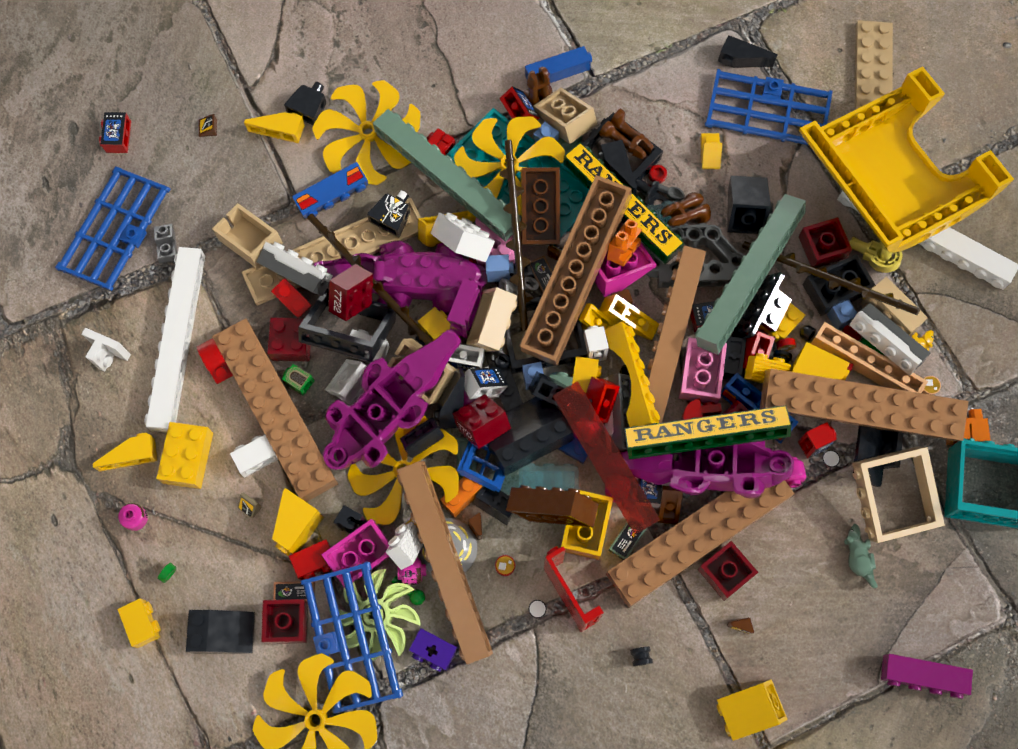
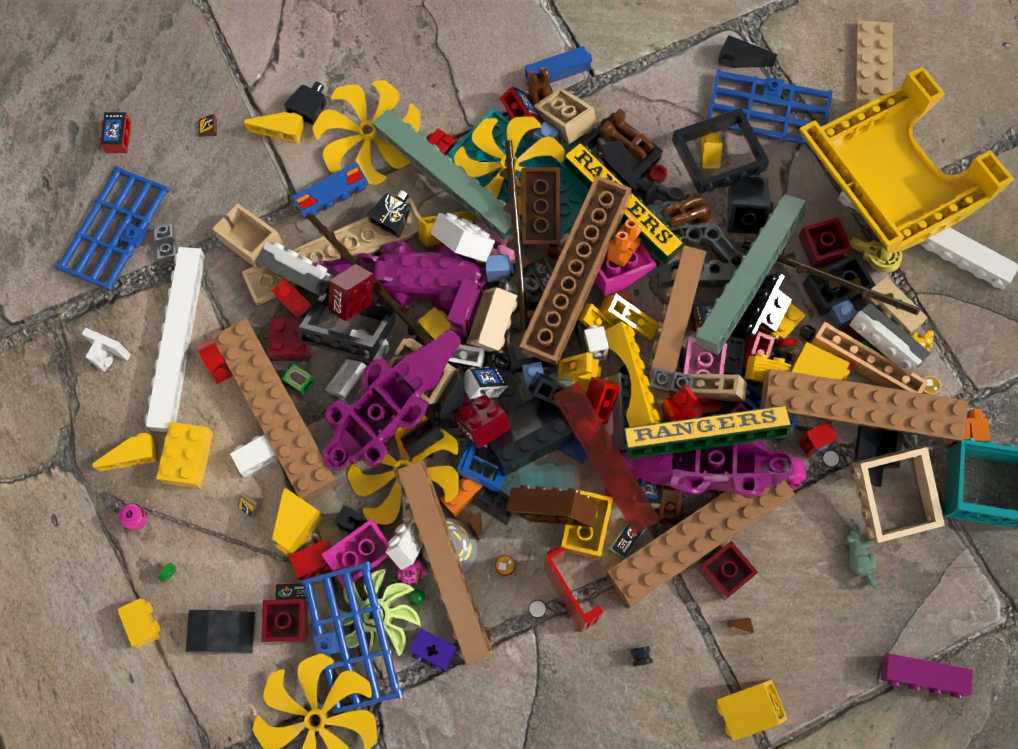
none -> yellow slope [558,352,592,380]
none -> flat silver slope [649,368,694,394]
none -> red brick [661,385,698,422]
none -> black window [672,108,769,194]
none -> tan slope [686,374,747,402]

